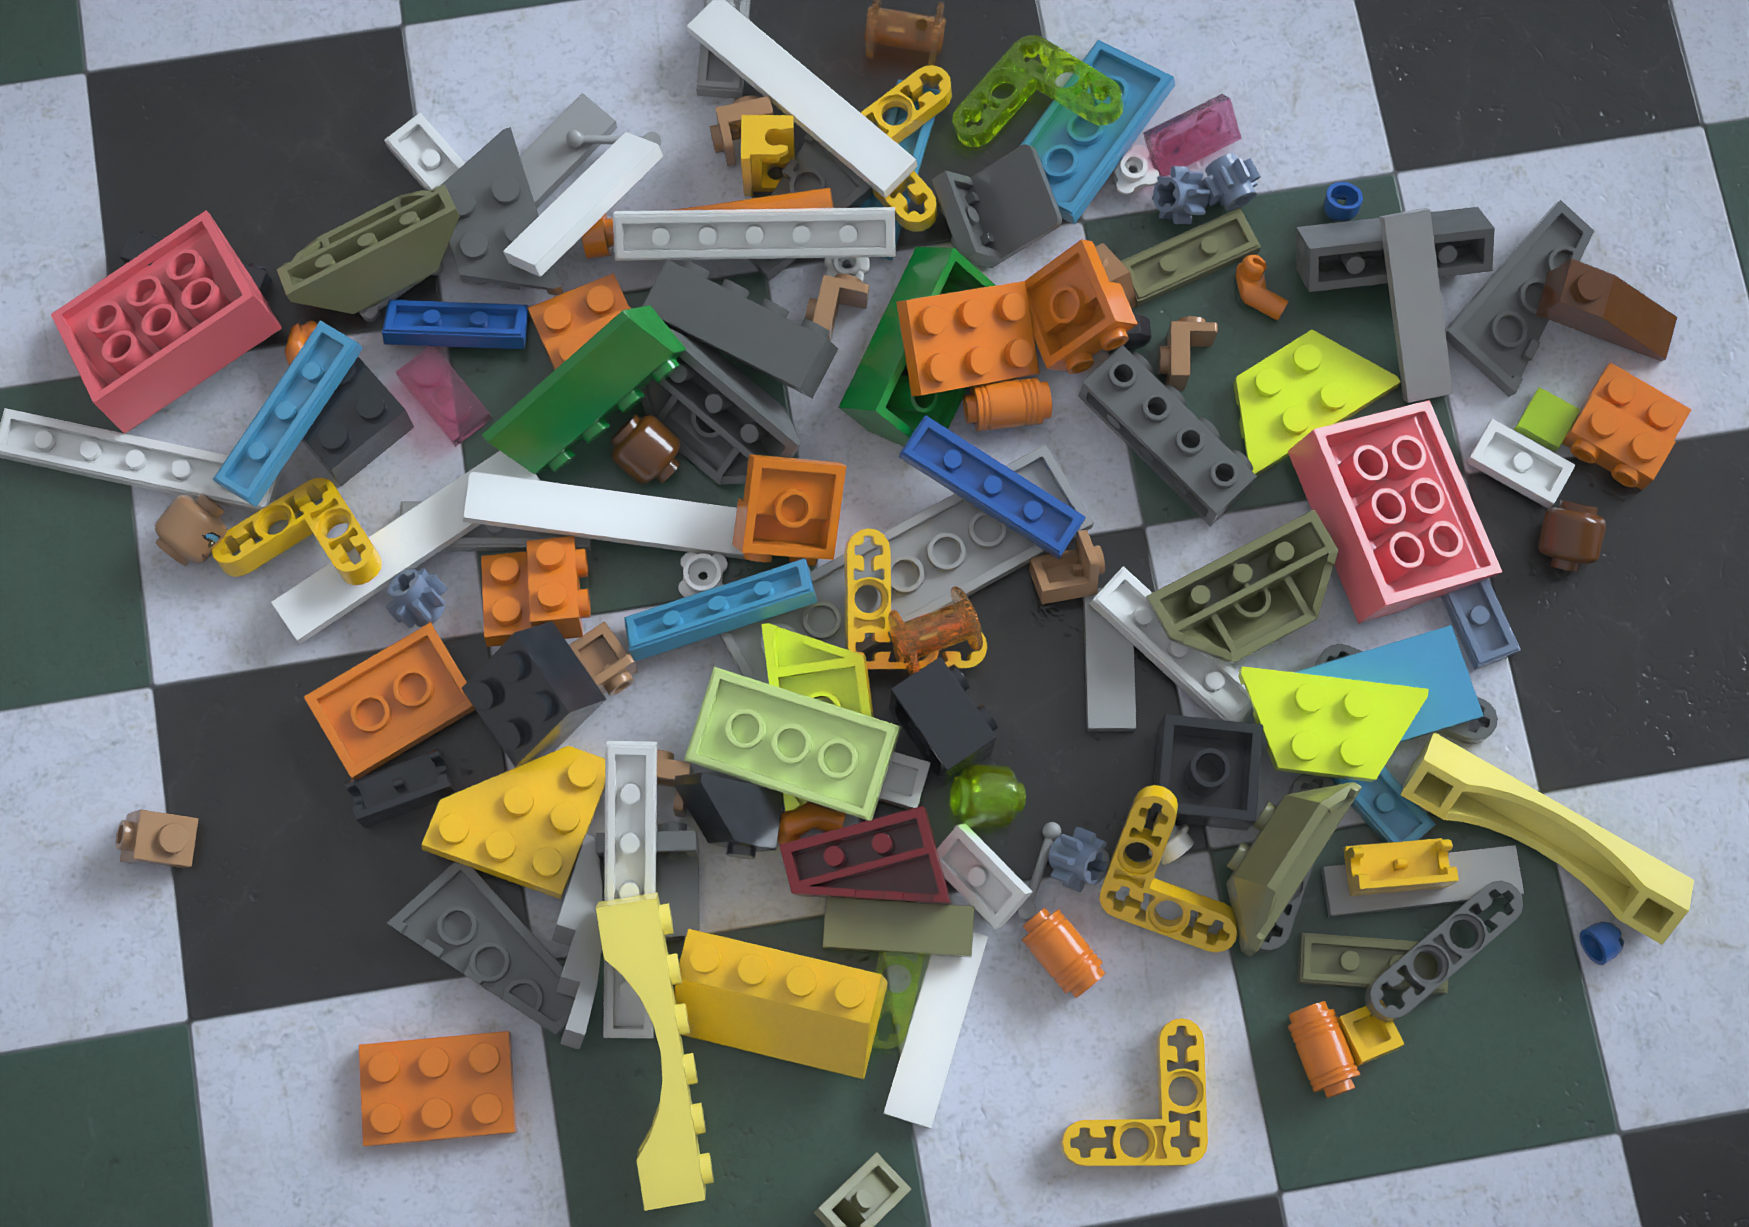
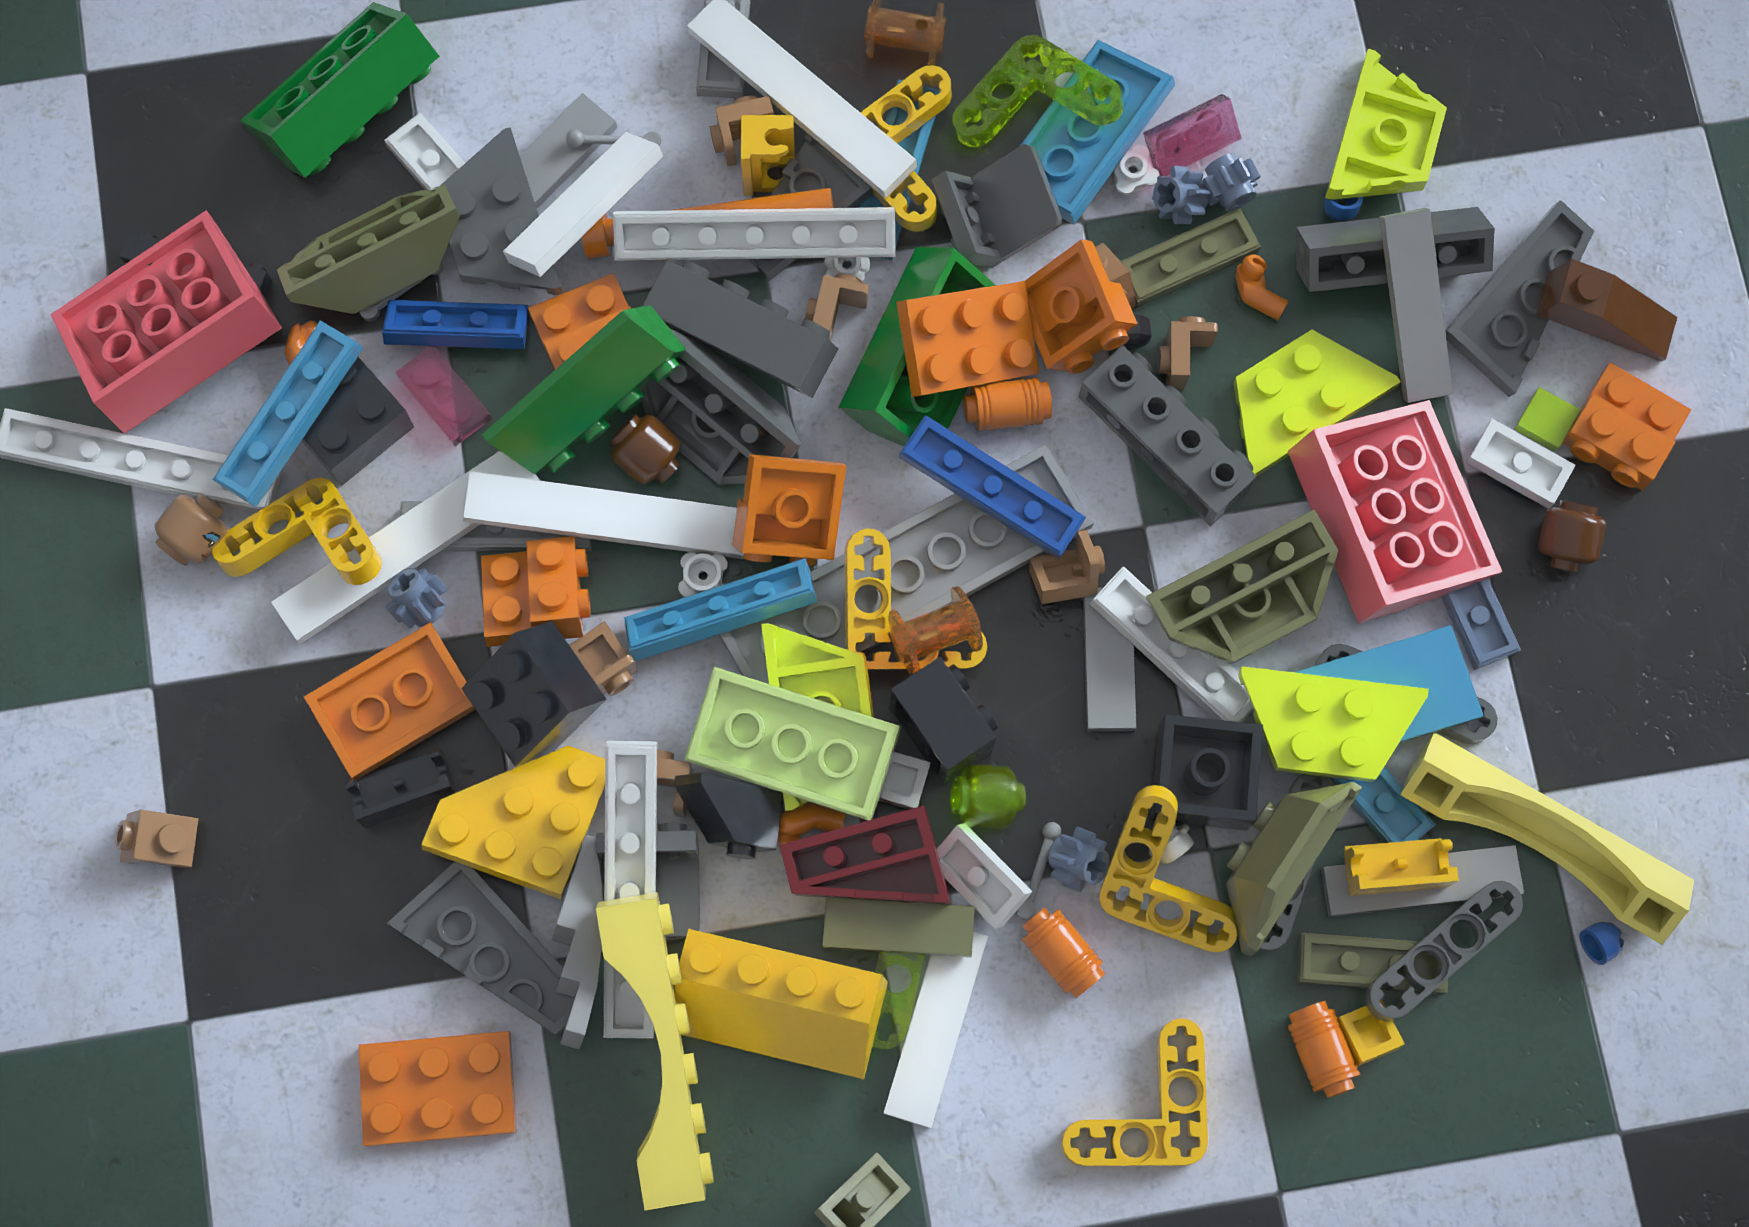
none -> green slope [240,2,440,178]
none -> neon yellow wing [1325,49,1447,200]

